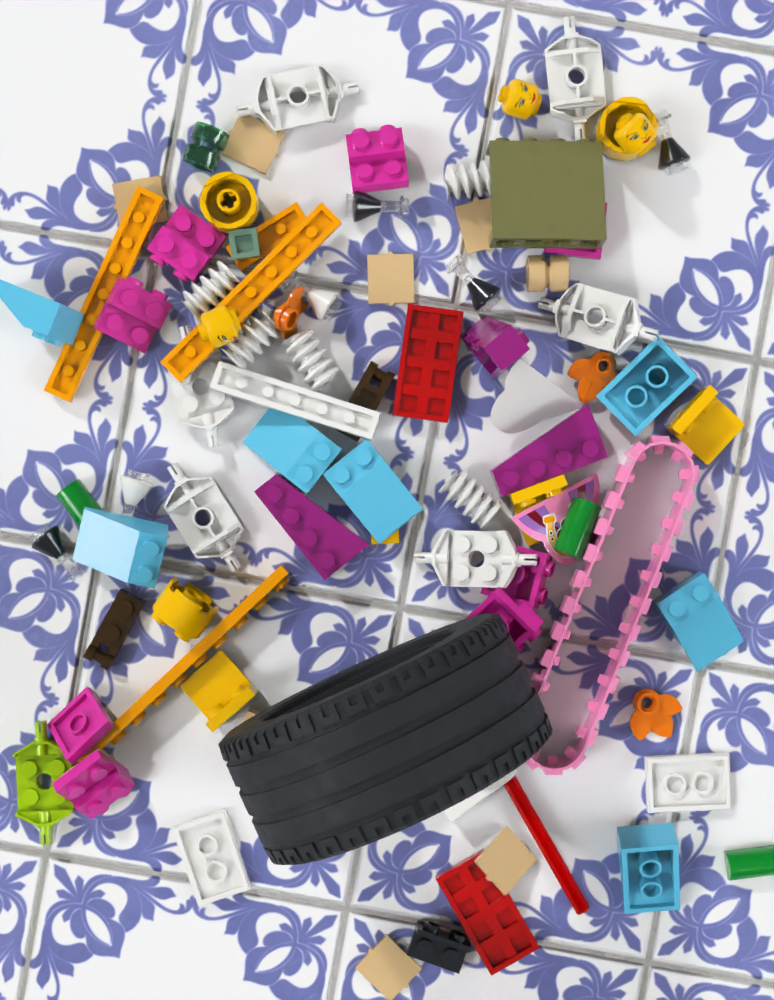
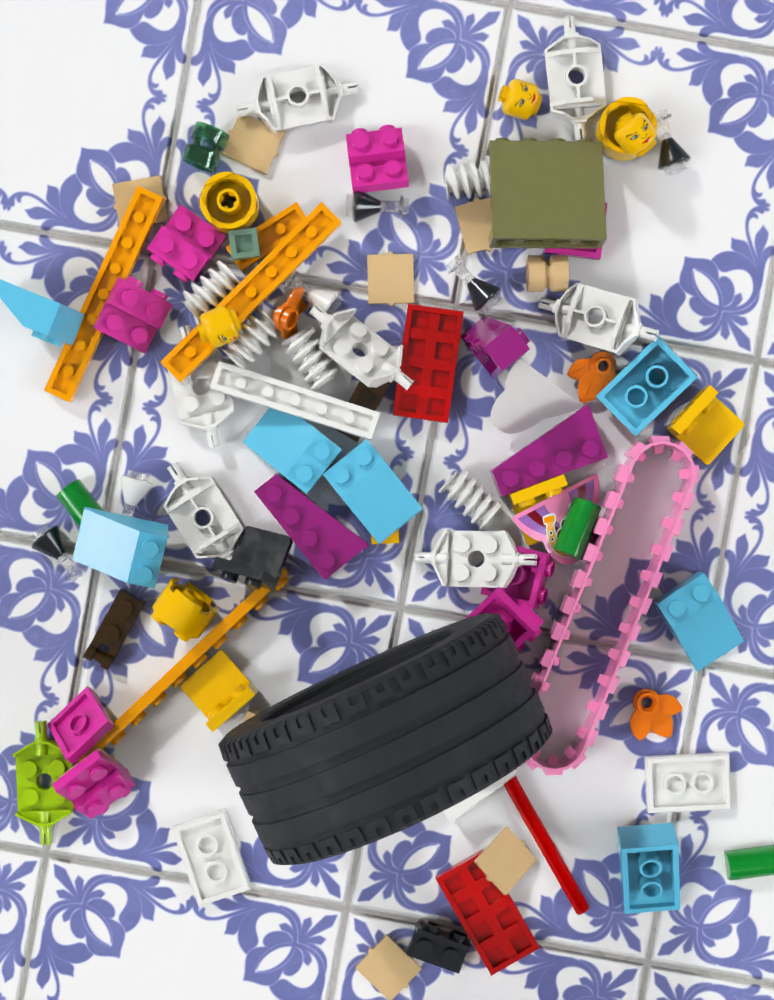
none -> black bracket [212,526,293,591]
none -> white plate [309,304,414,391]

